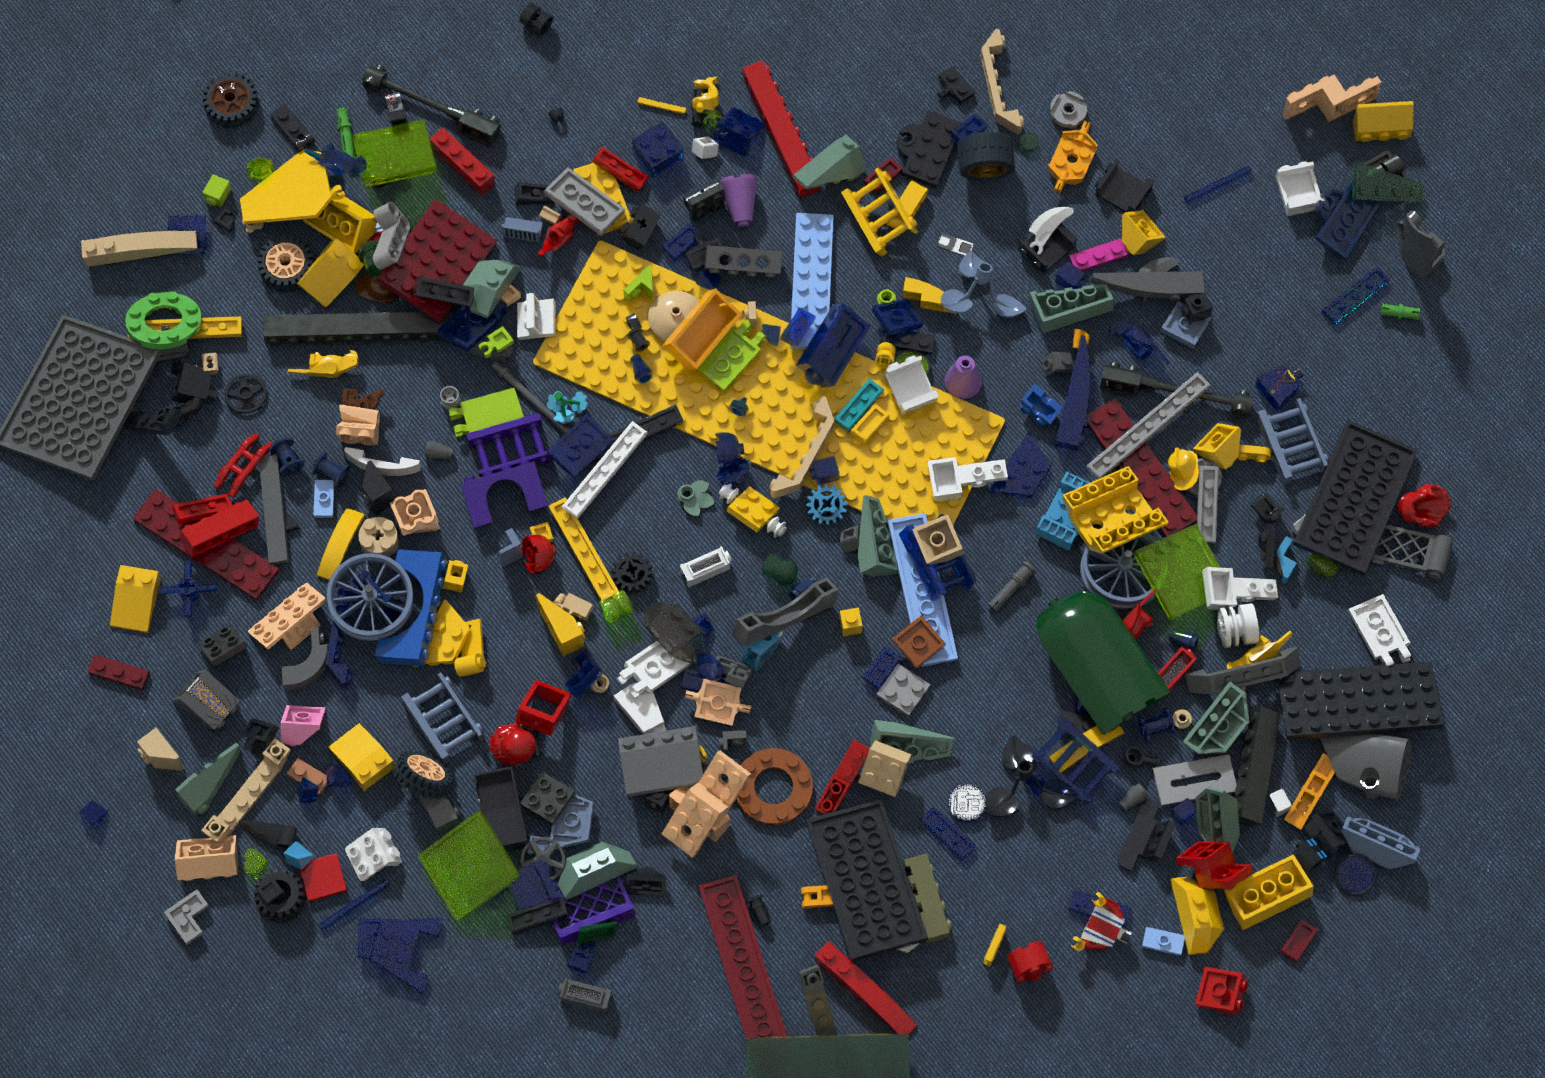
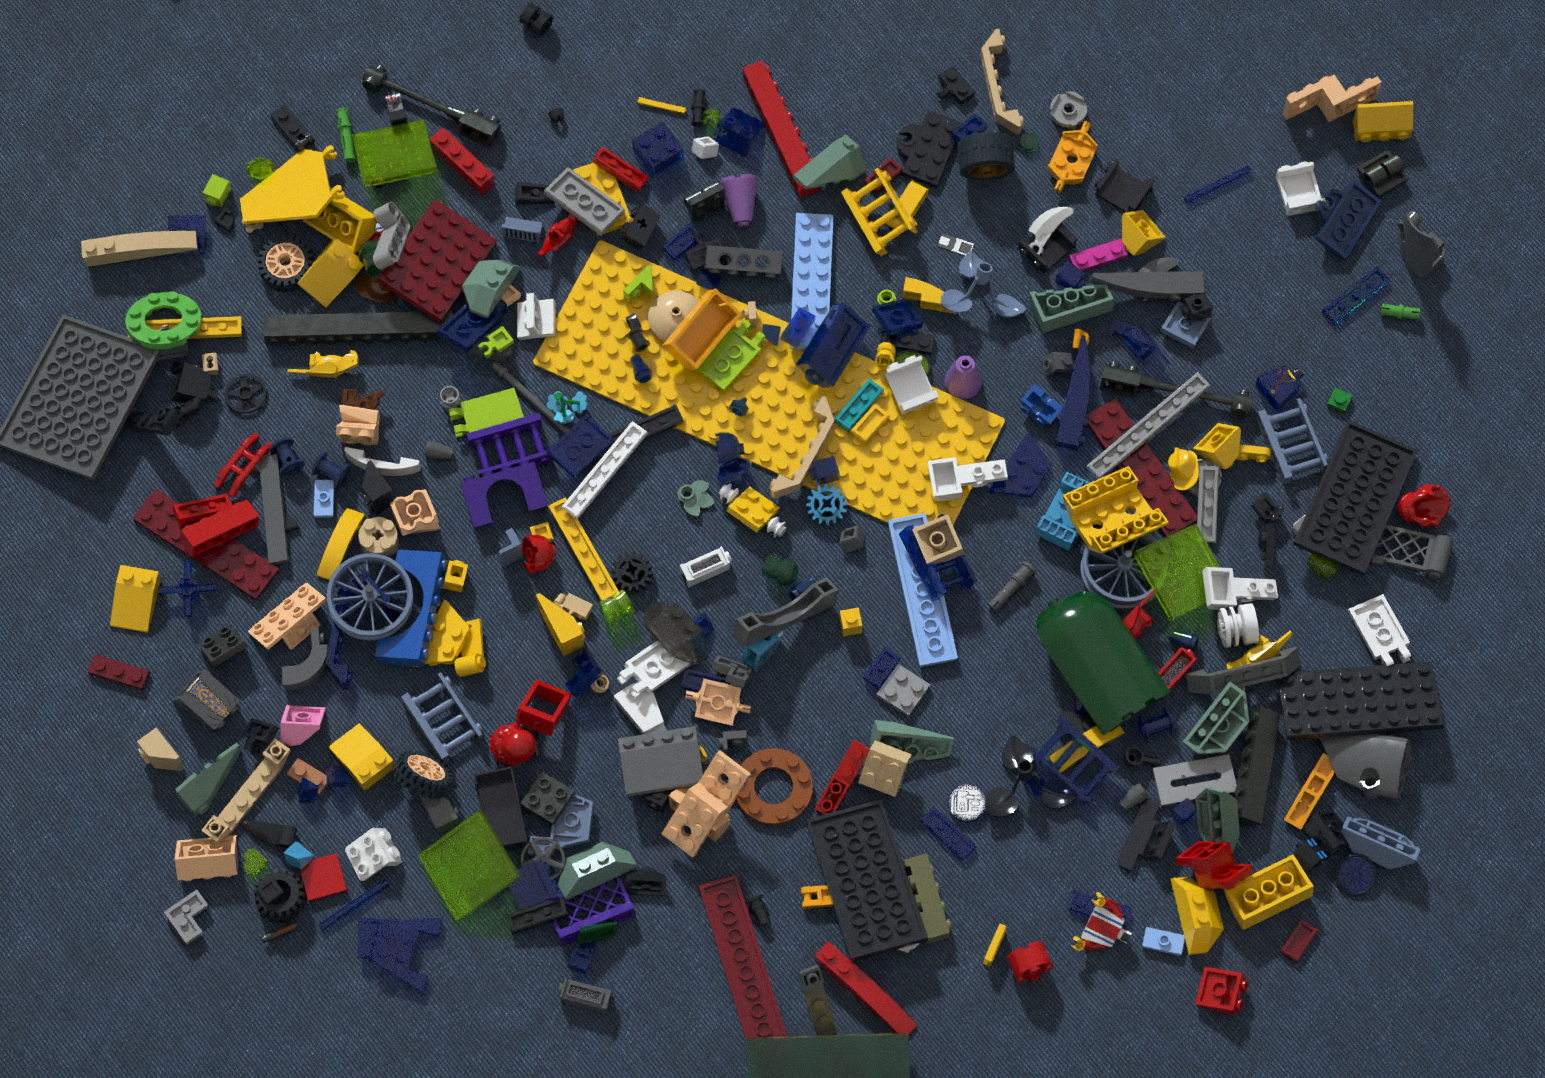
clear blue slope [79,800,108,827] -> none
wheel [203,72,259,128] -> none
clear blue animal [304,143,367,176] -> none
black brick [412,276,475,308] -> none
tan piece [539,206,562,225] -> none
yellow animal [692,77,719,113] -> none
clear blue tile [696,653,723,681] -> none
sand green wedge [858,495,899,577] -> none
dark orange tile [891,616,946,670] -> none
tan plate [1172,710,1192,729] -> none
white slope [1270,789,1291,817] -> none
dark azure slope [1275,536,1297,585] -> none
clear green wing [1352,162,1424,202] -> none
none -> piece [261,922,299,943]
none -> green plate [1327,388,1352,413]

